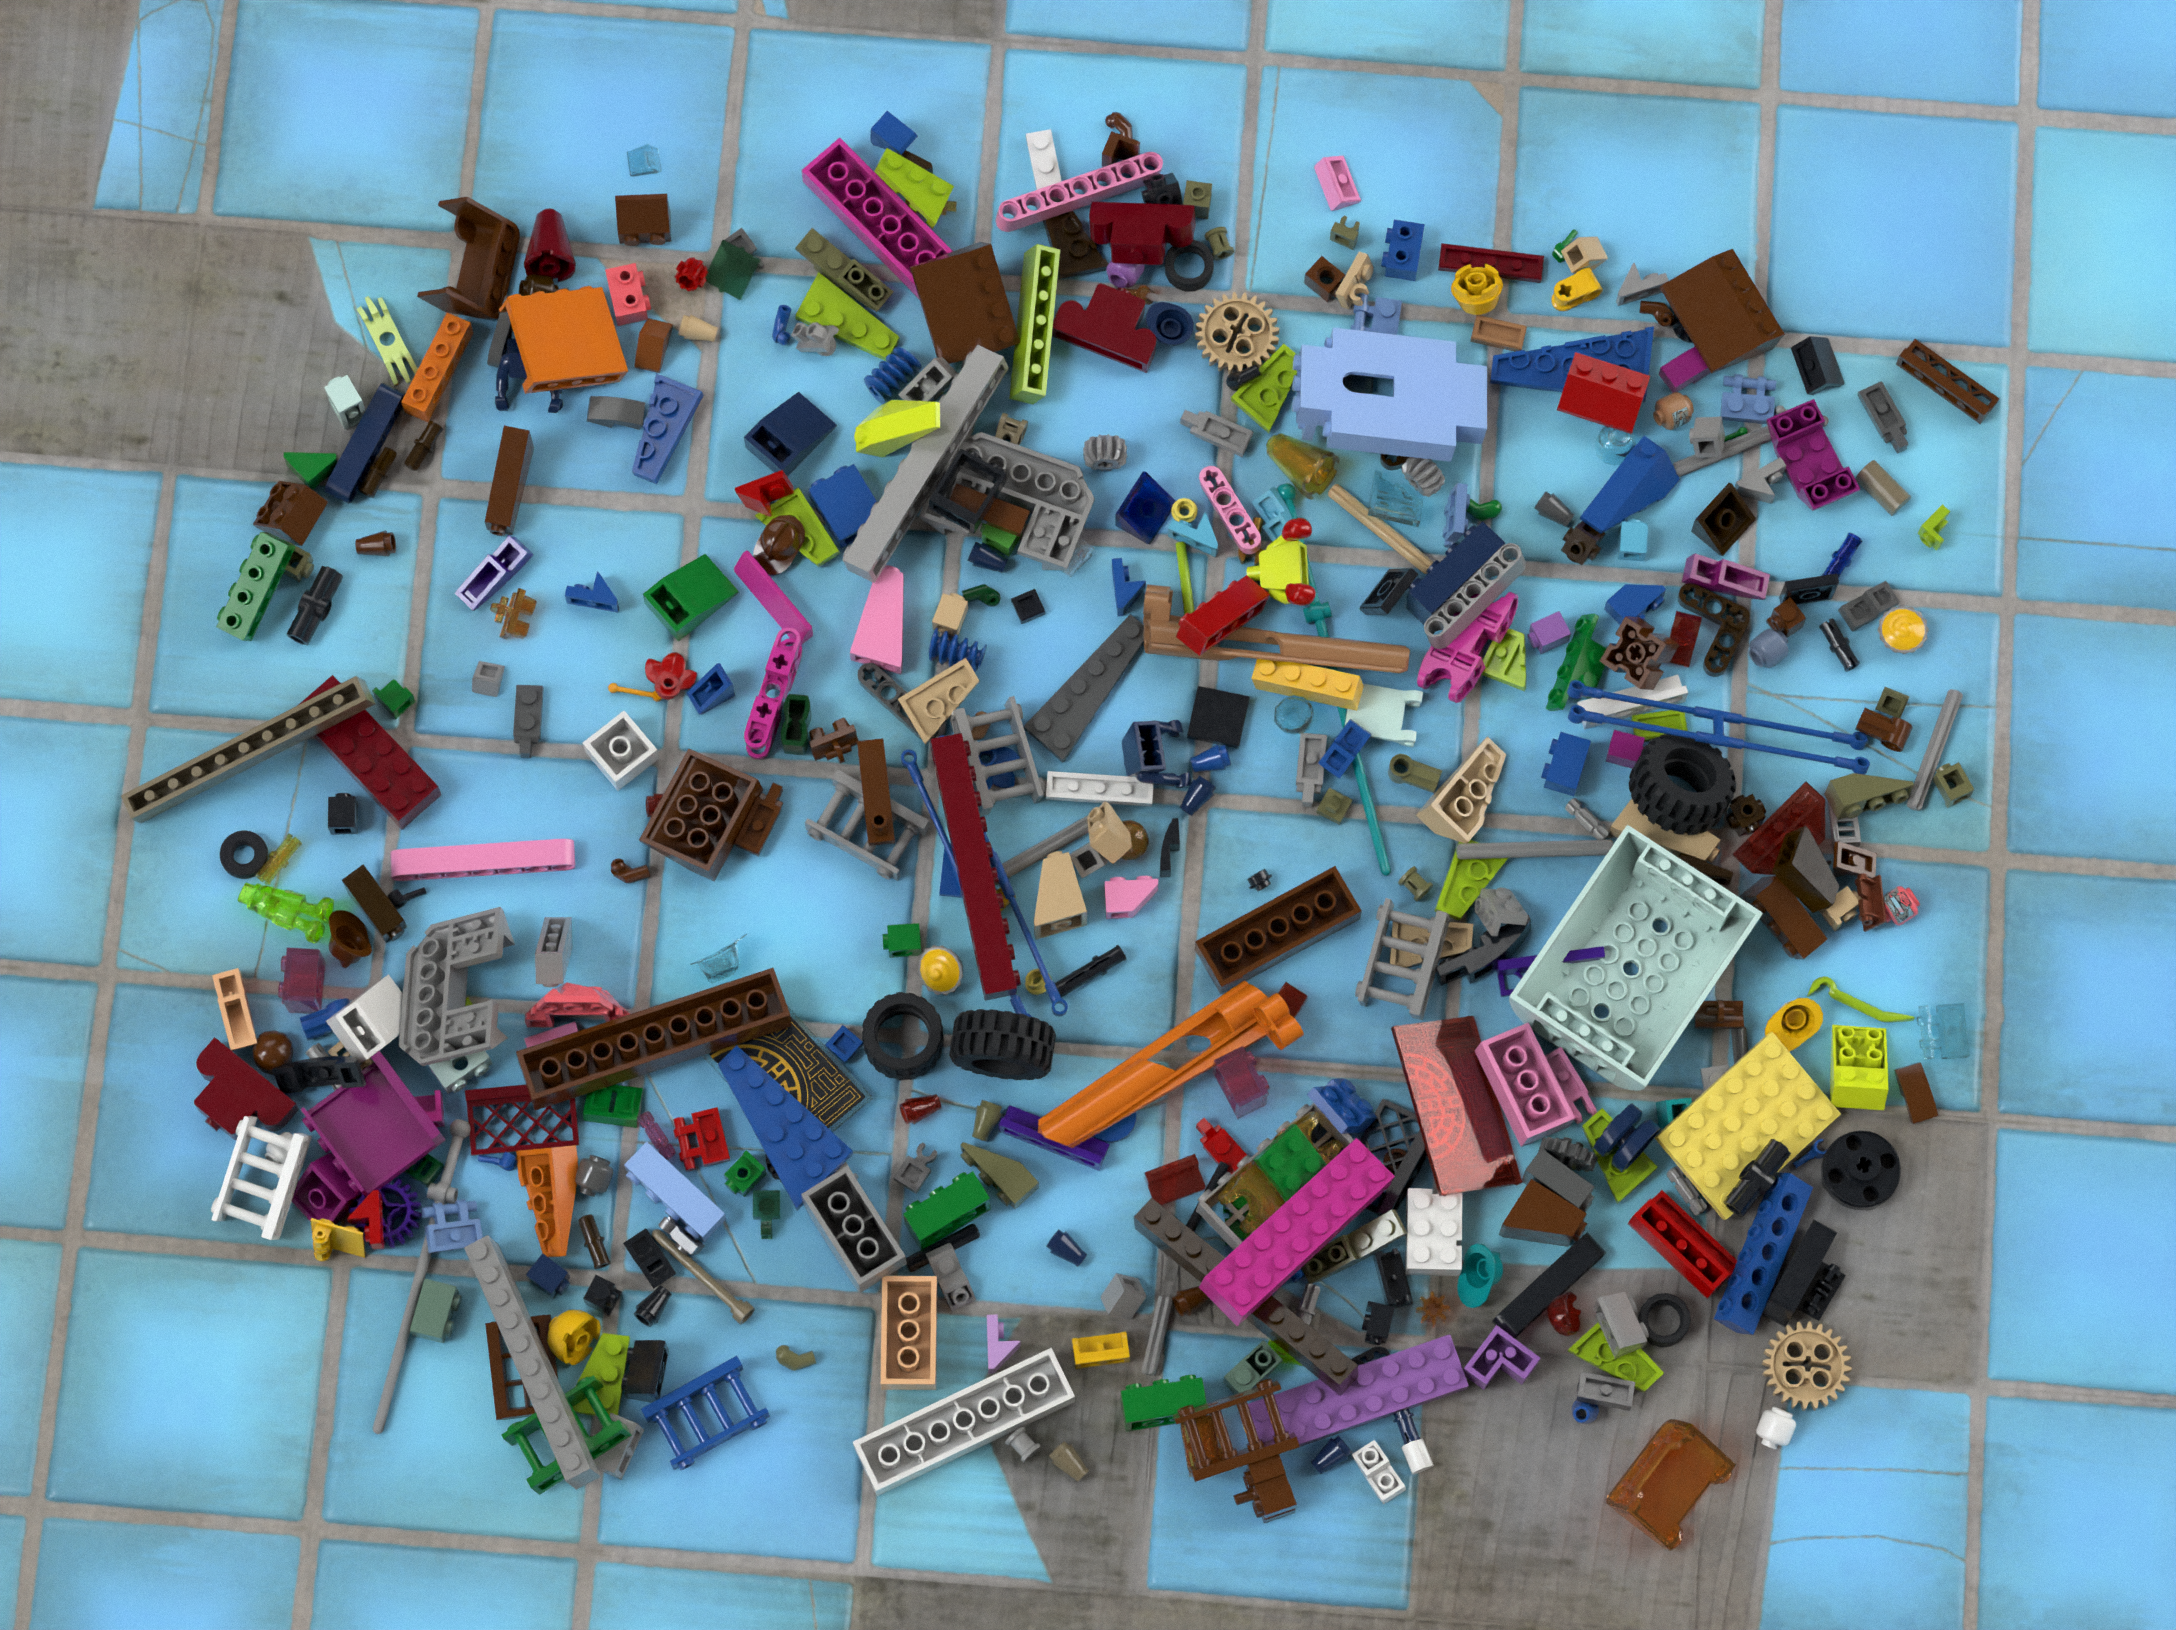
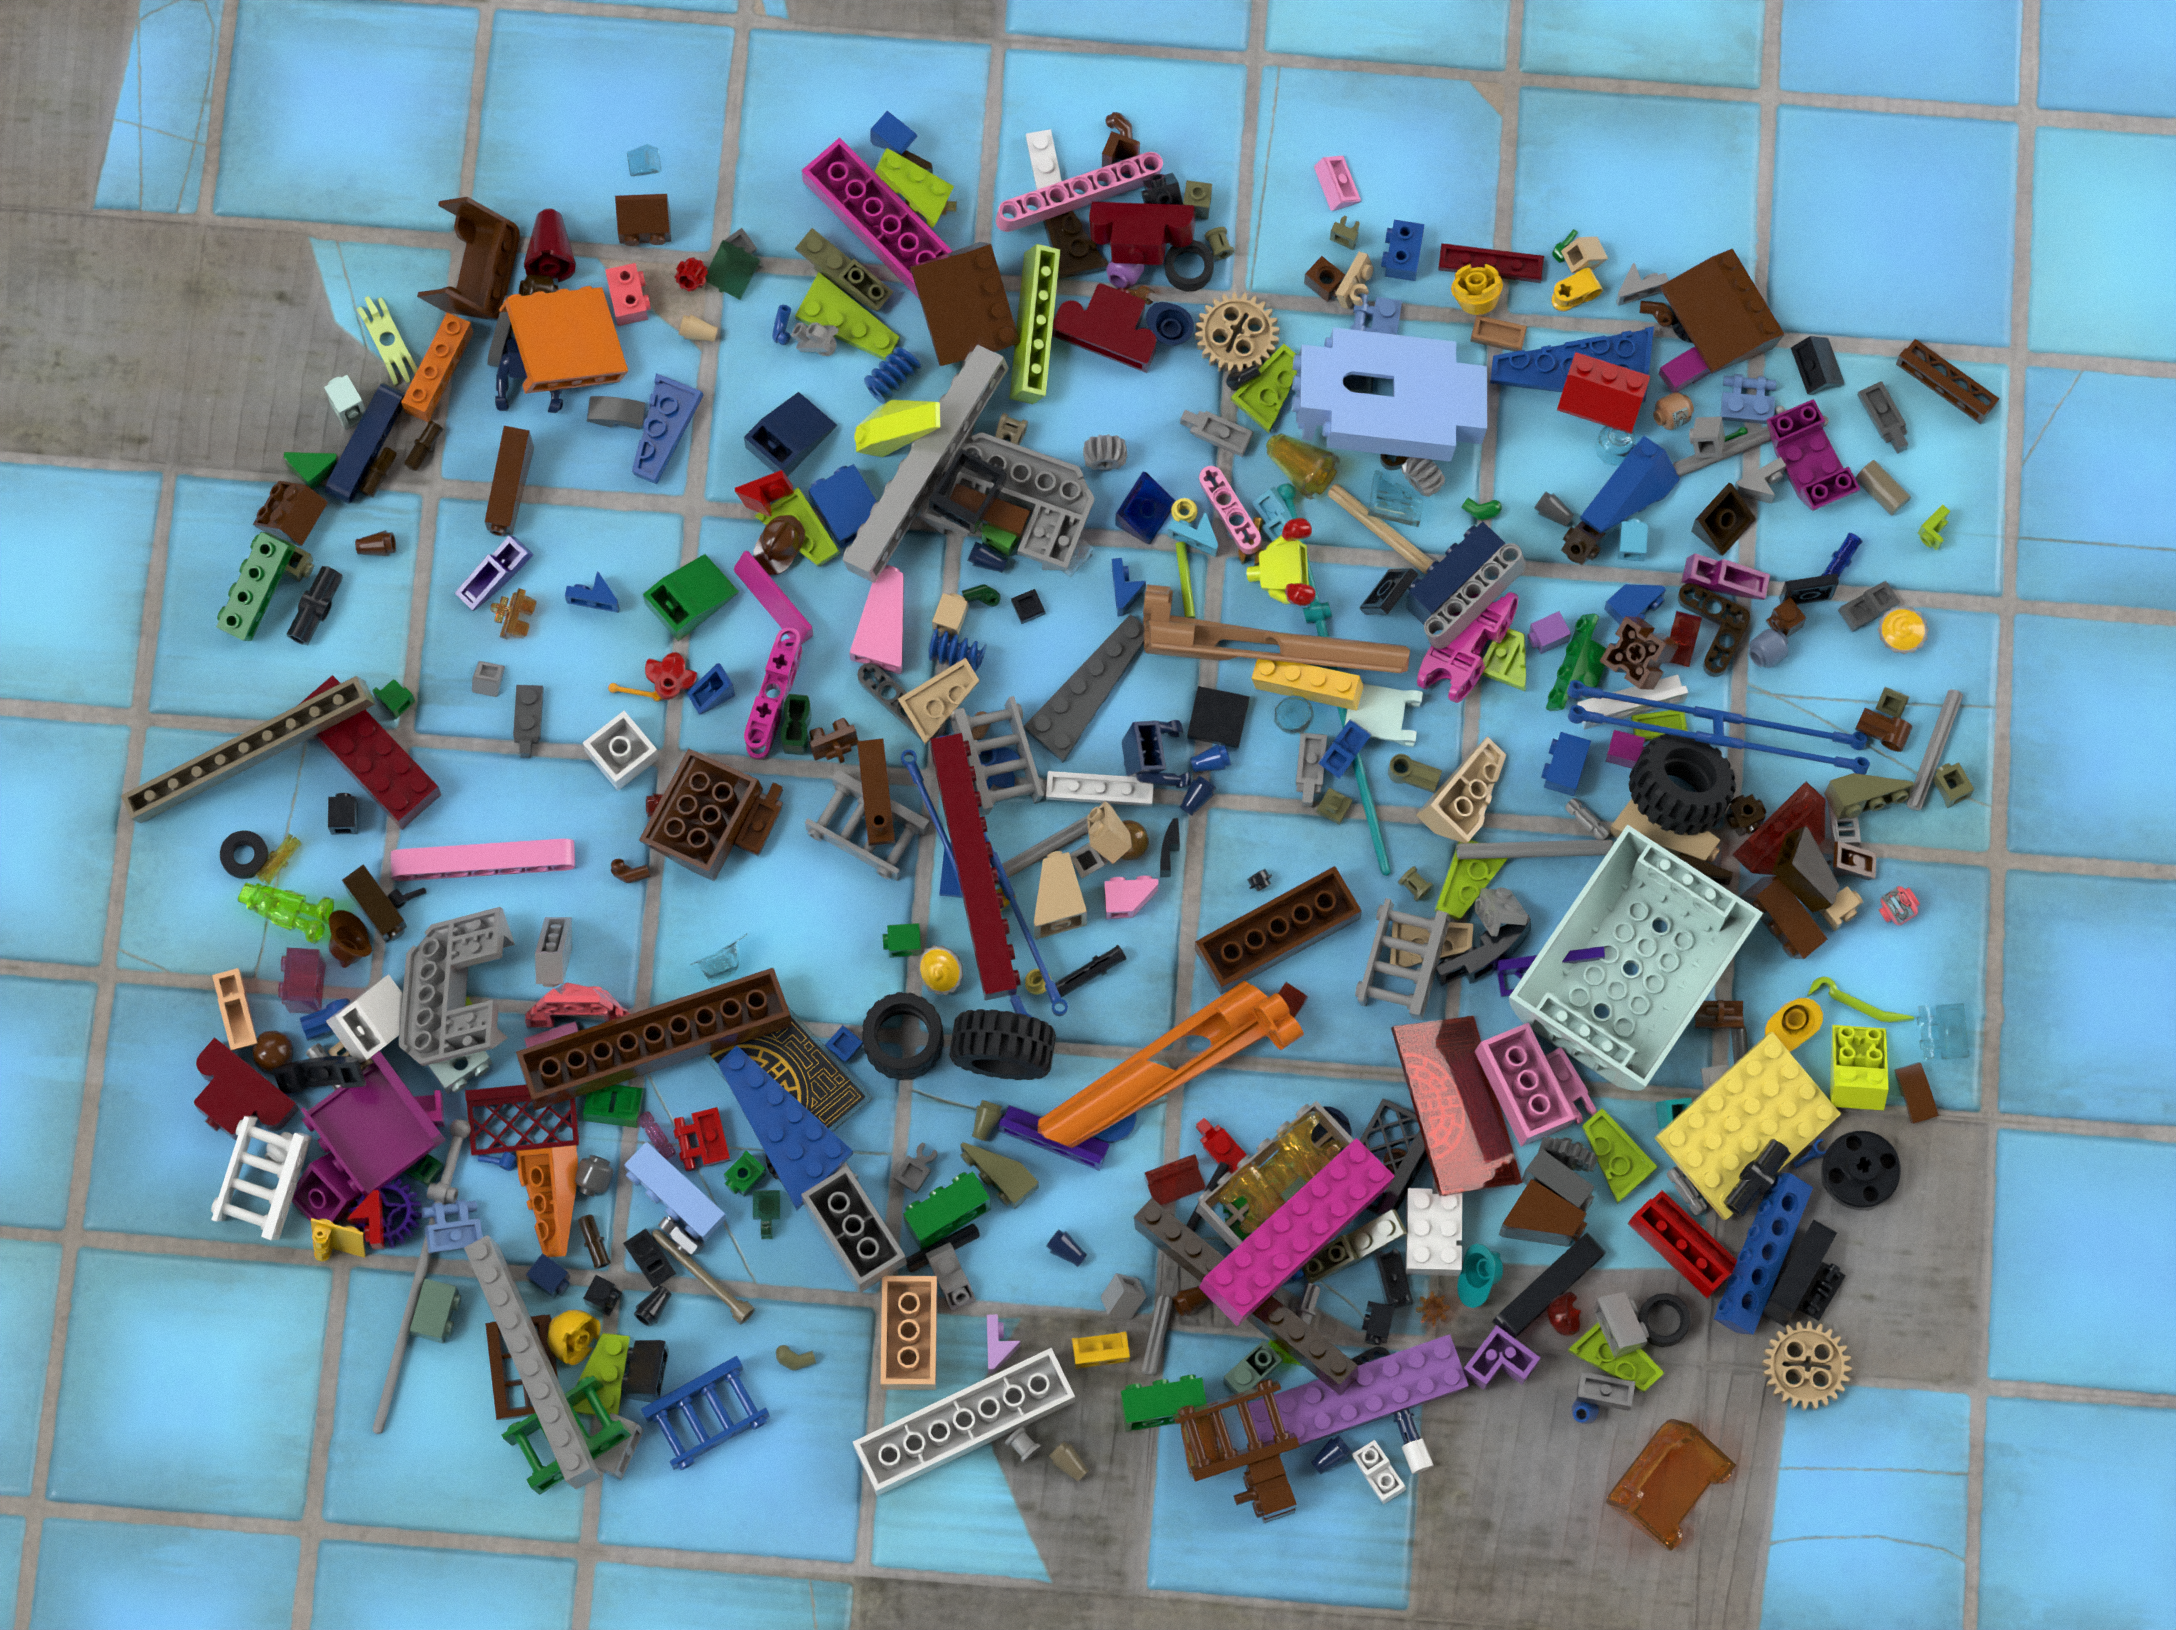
dark orange slope [634,318,673,373] -> none
light grey brick [898,357,957,402] -> none
clear red cone [899,1094,942,1124] -> none
red brick [1176,575,1270,656] -> none
clear pink brick [1213,1046,1270,1119] -> none
green plate [1253,1124,1327,1201] -> none
blue plate [1307,1078,1377,1134] -> none
medium blue plate [1442,483,1470,548] -> none
dark blue wheel [1593,1103,1661,1173] -> none
white head [1756,1407,1796,1449] -> none
black pin [1819,618,1860,672] -> none
copper hinge [1855,873,1886,932] -> none

